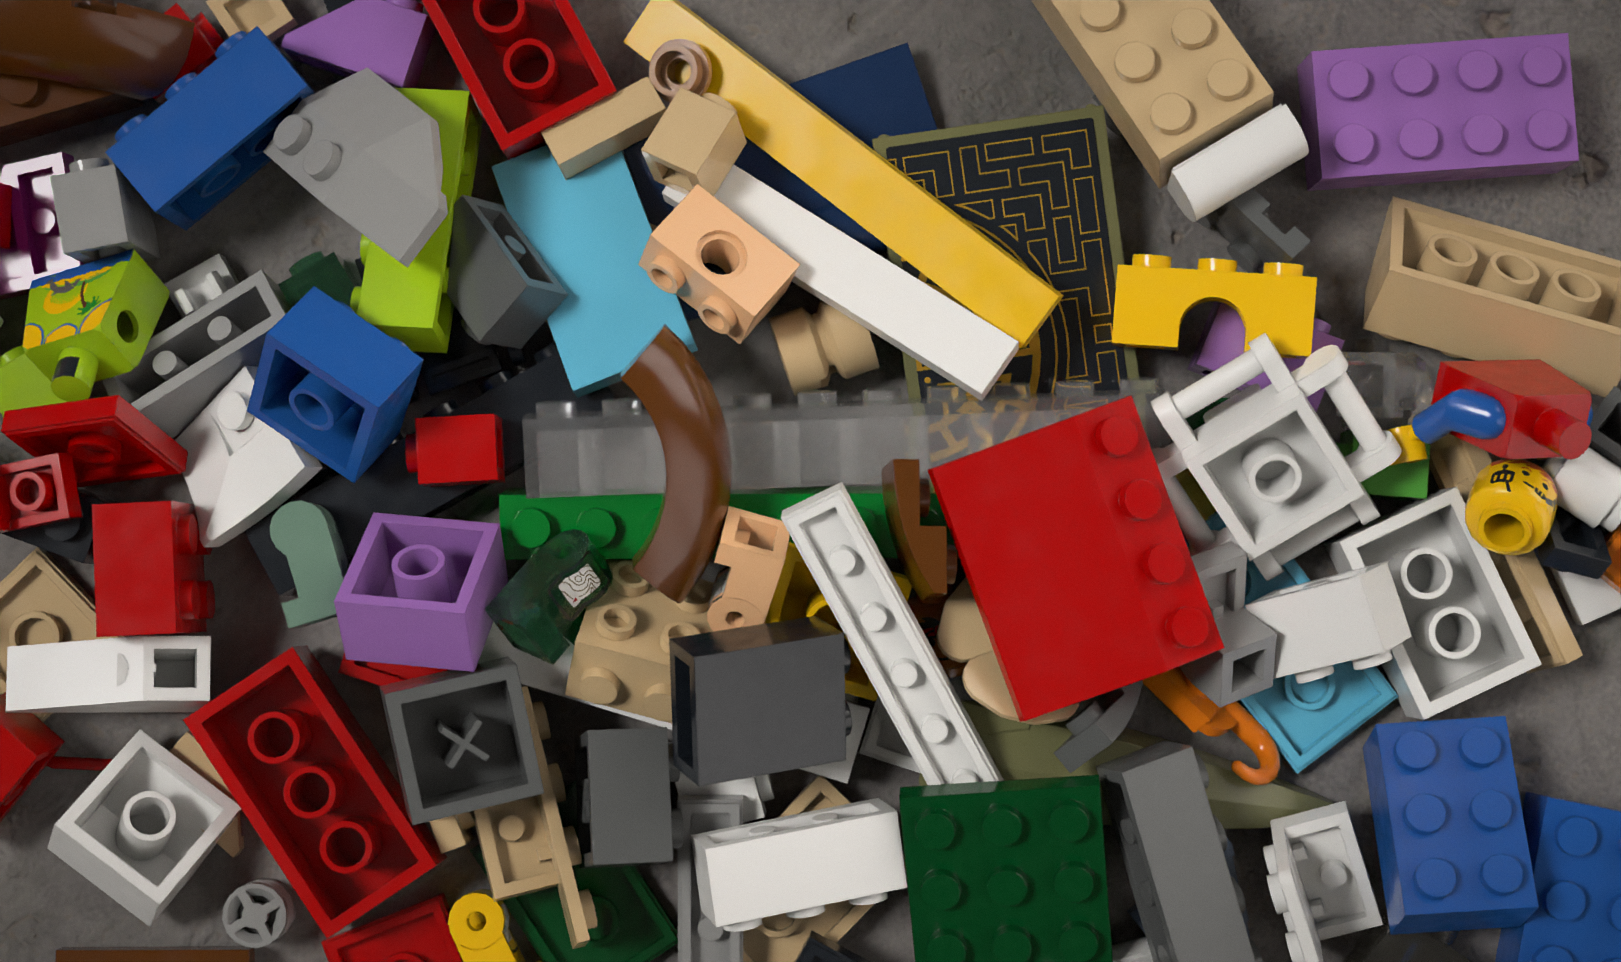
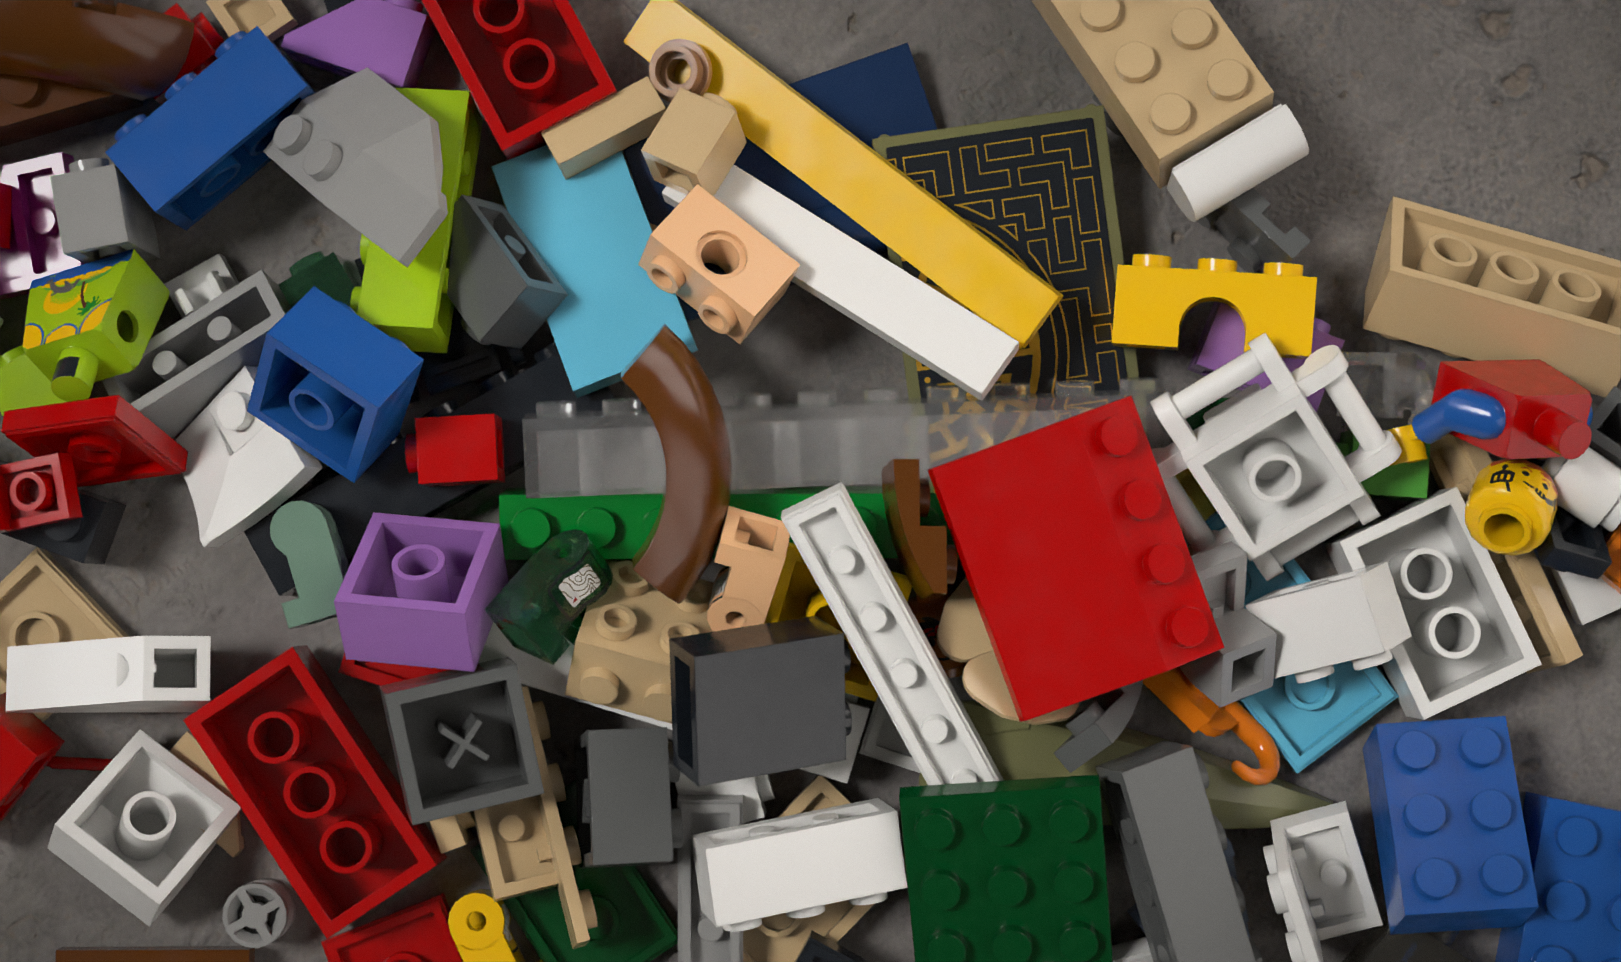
red brick [92,501,215,637] -> none
tan wheel [769,301,880,397] -> none
medium lavender brick [1297,33,1579,191] -> none

